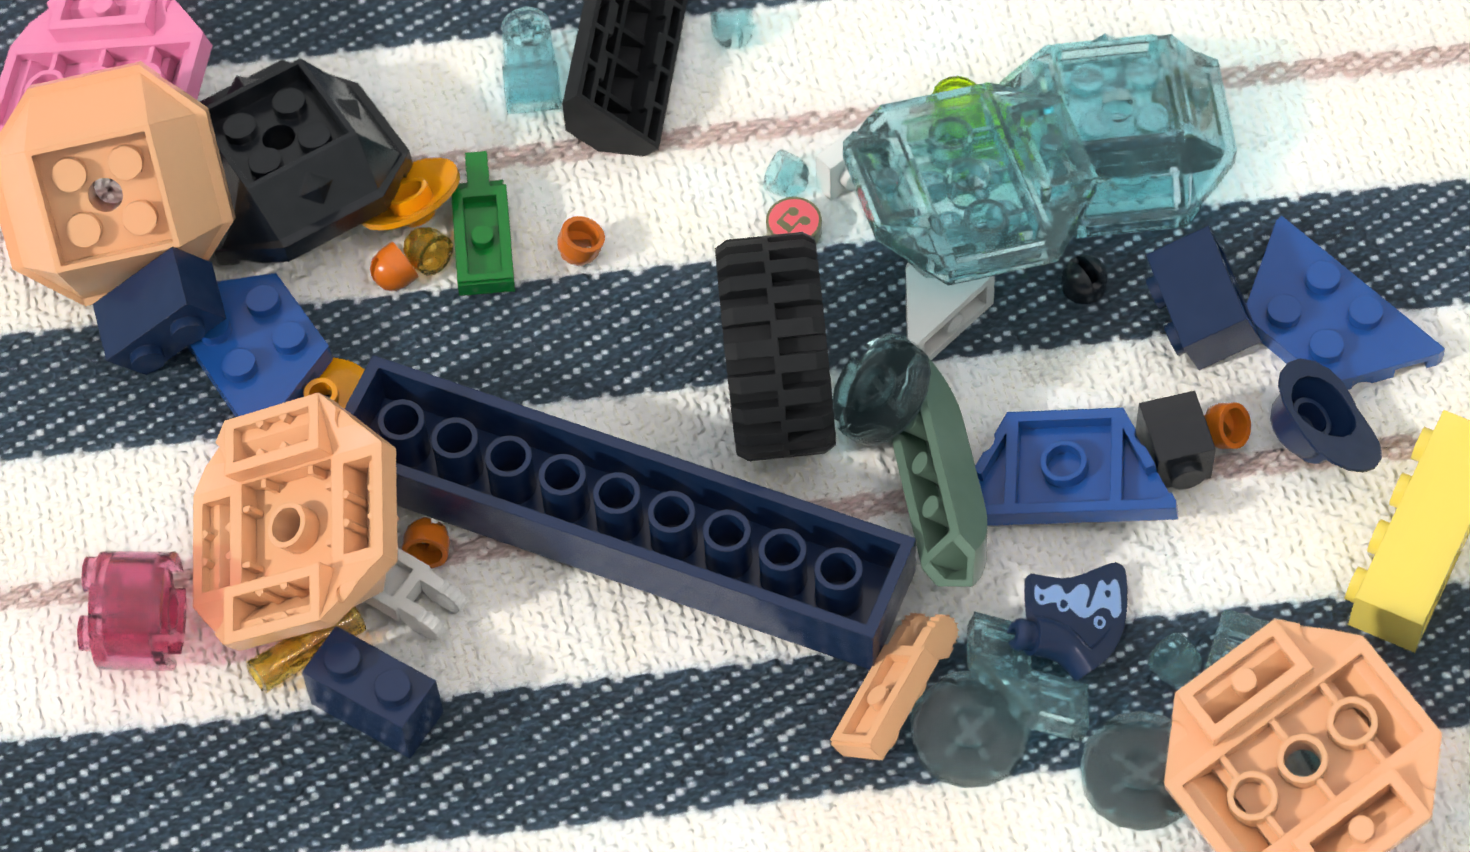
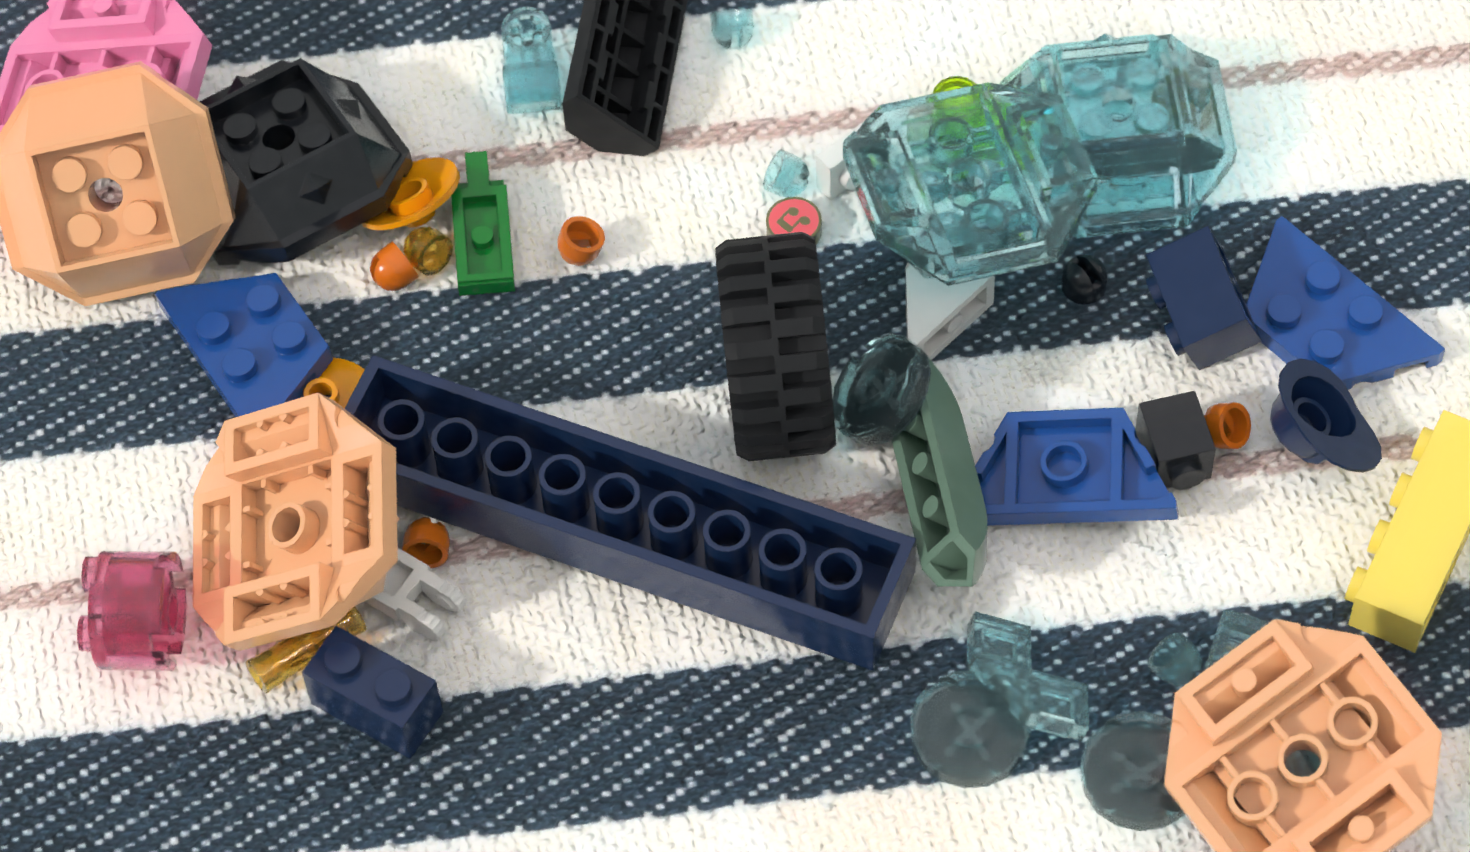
dark blue brick [93,247,227,375] -> none
light nougat hinge [830,613,959,760] -> none
dark blue arm [1007,562,1128,682] -> none

